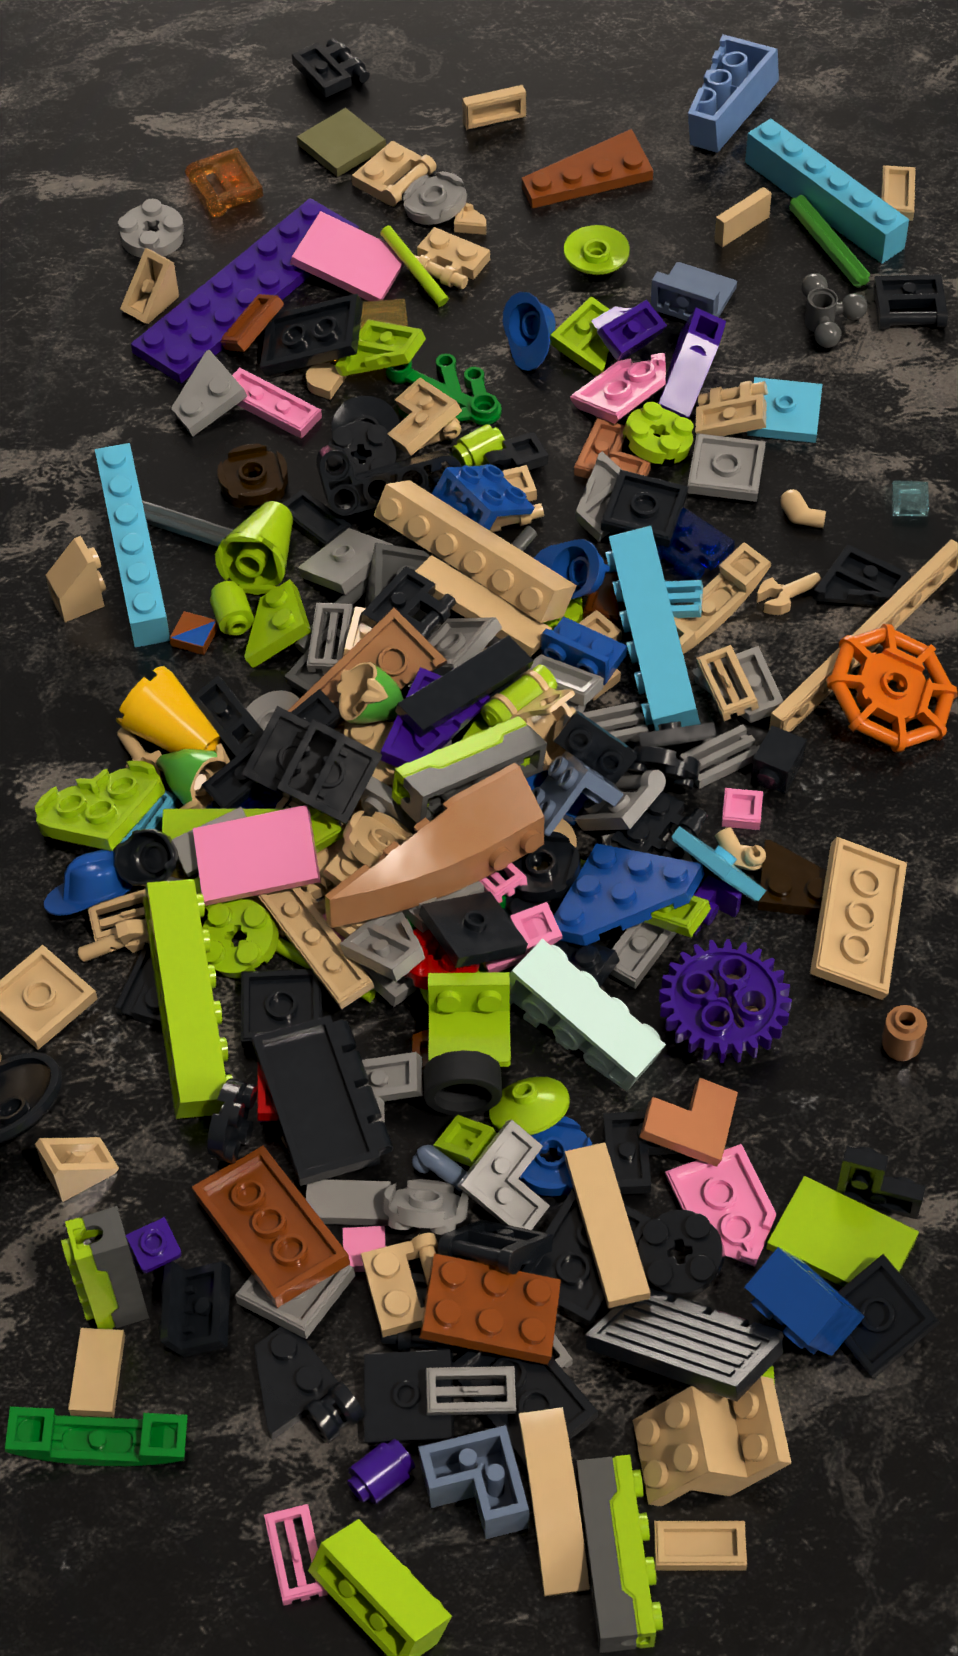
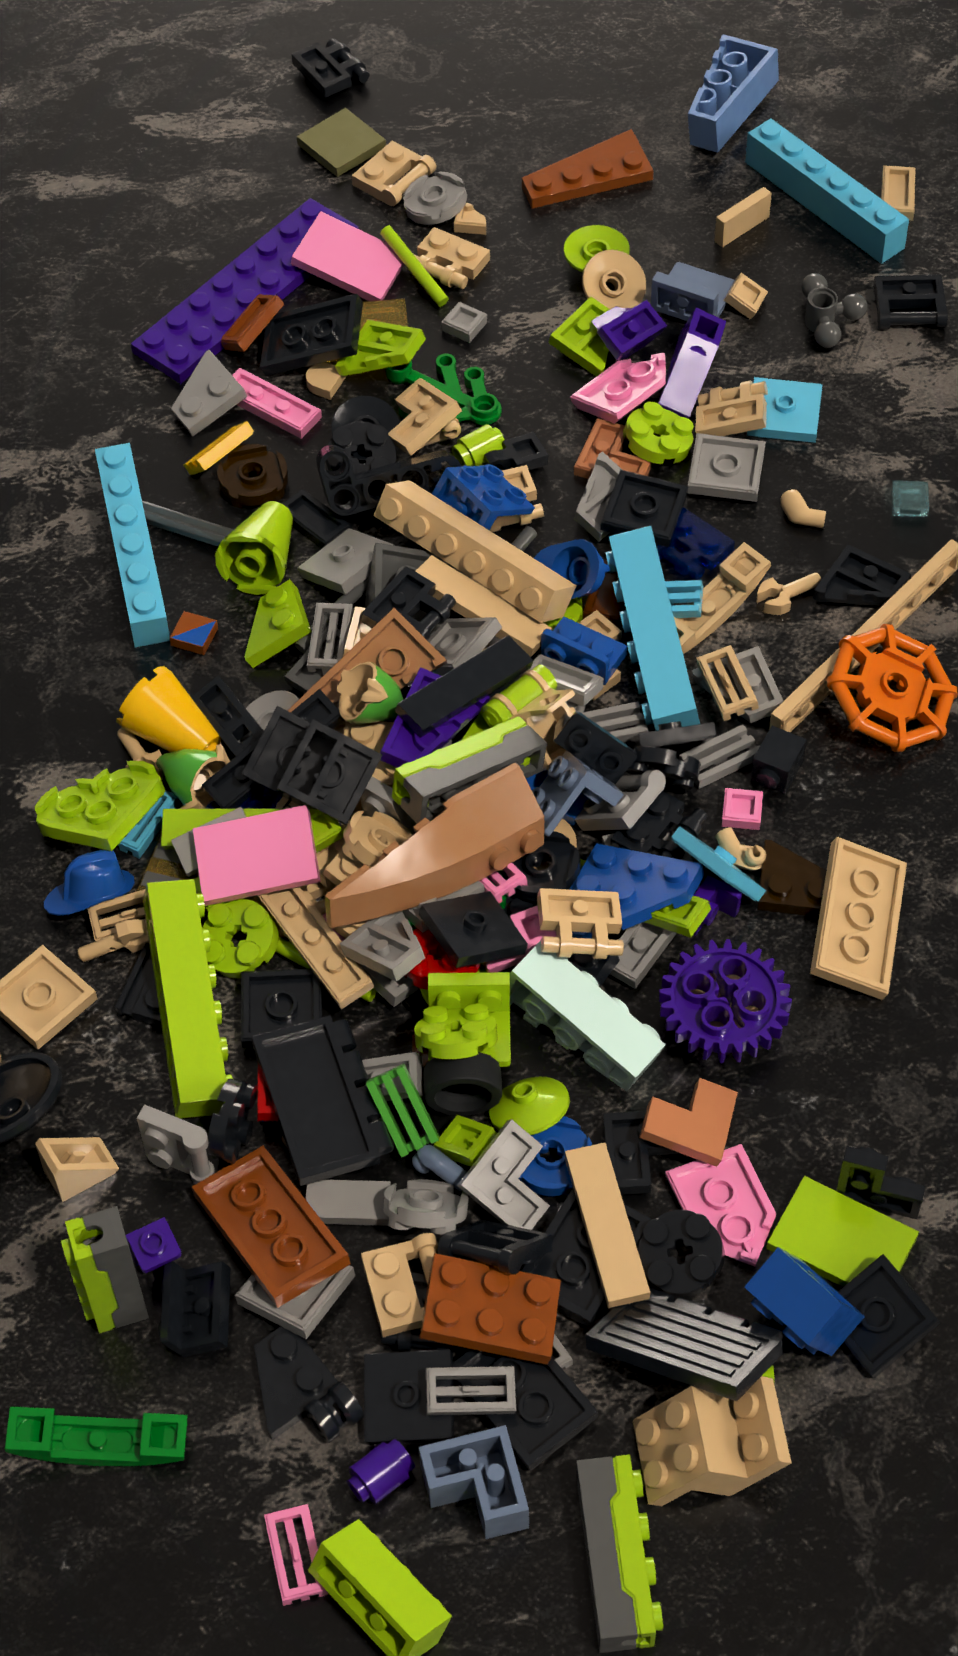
tan slope [46,536,106,622] -> none
tan tile [68,1328,125,1418] -> none
black hair [114,829,178,887] -> none
light grey plate [118,199,184,257] -> none
tan slope [120,248,179,324] -> none
clear orange plate [185,148,263,217] -> none
lime brick [210,581,254,635] -> none
bright pink tile [343,1226,386,1272] -> none
tan tile [462,85,526,130] -> none
blue piece [503,292,556,371] -> none
tan slope [518,1407,589,1597] -> none
tan tile [654,1521,747,1570] -> none
bright green axle [790,195,870,288] -> none
medium nougat brick [882,1005,927,1061] -> none
none -> light grey plate [137,1104,215,1184]
none -> yellow tile [183,421,254,475]
none -> bright green tile [366,1064,440,1157]
none -> lime plate [414,1003,498,1059]
none -> light grey tile [441,302,487,343]
none -> tan plate [537,888,624,959]
none -> tan dish [582,250,646,309]
none -> tan tile [724,273,768,320]

